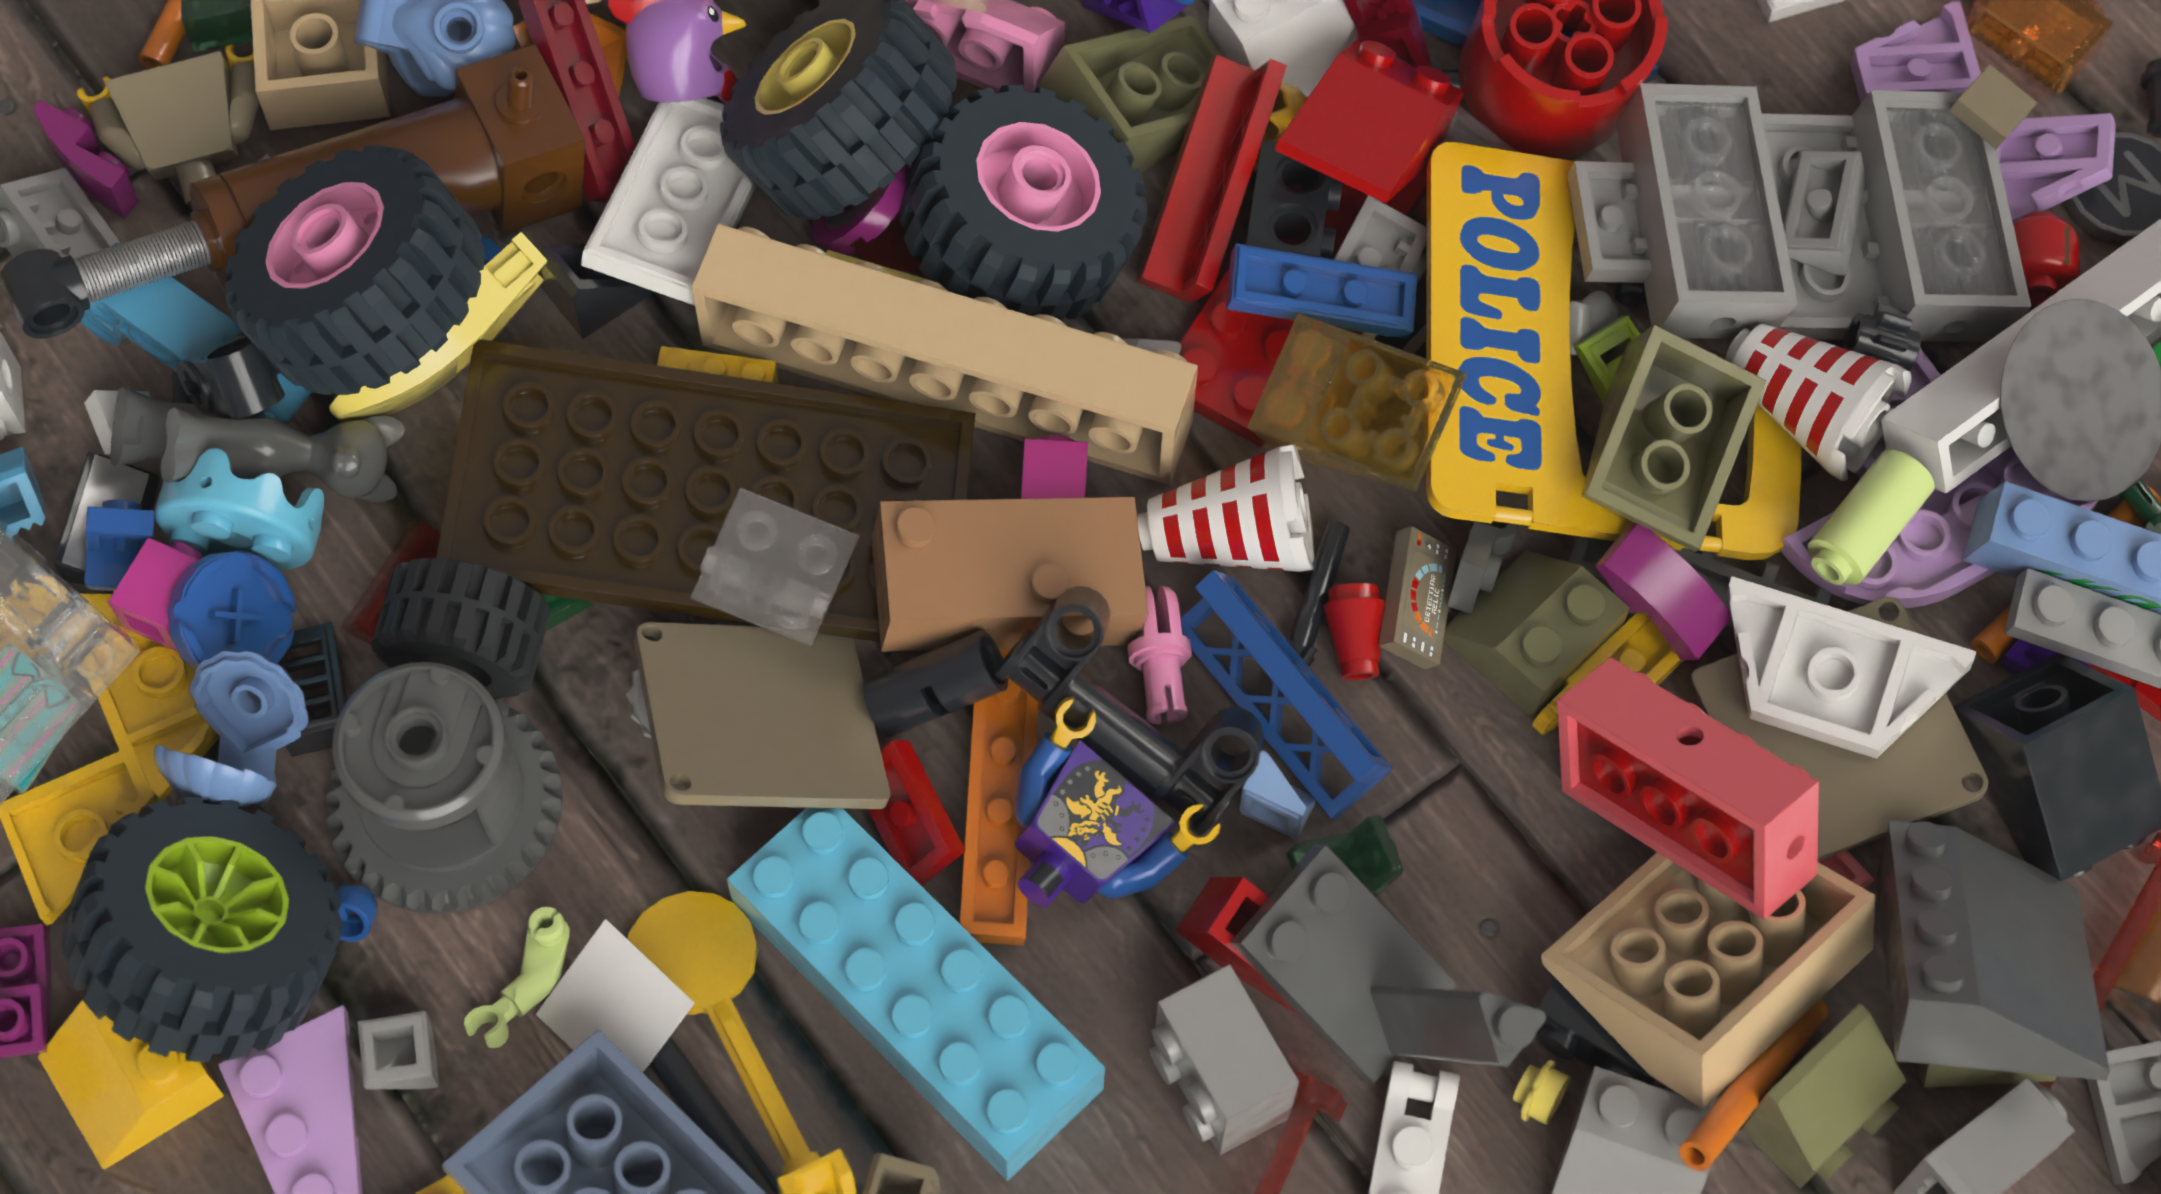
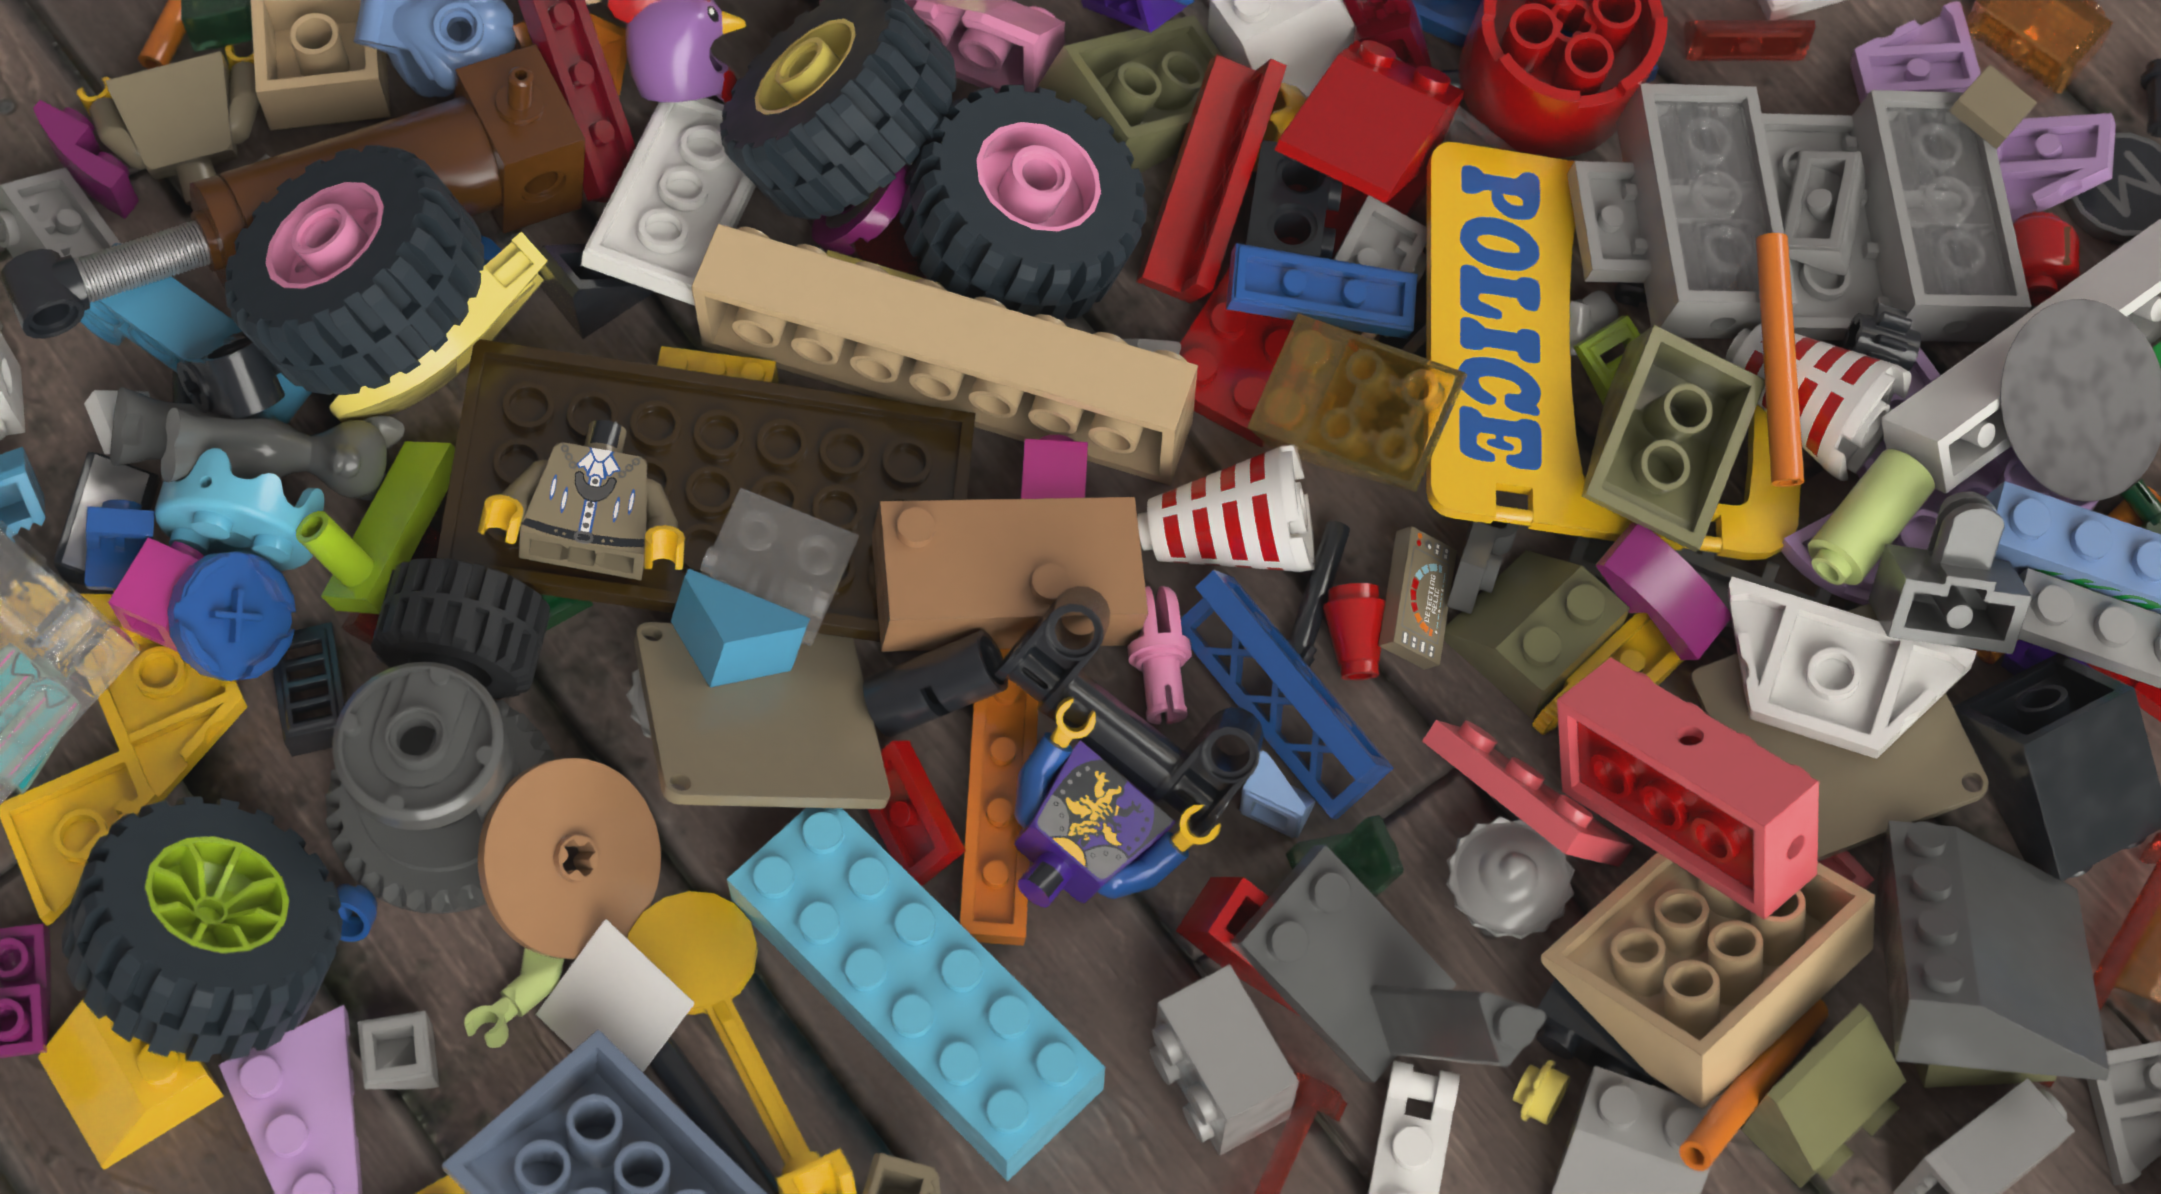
medium blue animal [154,651,308,808] -> none
none -> lime piece [296,441,455,614]
none -> dark tan torso [478,420,685,580]
none -> medium nougat piece [478,758,661,959]
none -> dark azure slope [671,569,810,688]
none -> coral wing [1422,720,1634,867]
none -> light grey piece [1446,816,1575,939]
none -> clear red slope [1684,20,1816,61]
none -> orange piece [1756,233,1804,487]
none -> dark grey brick [1868,491,2032,654]

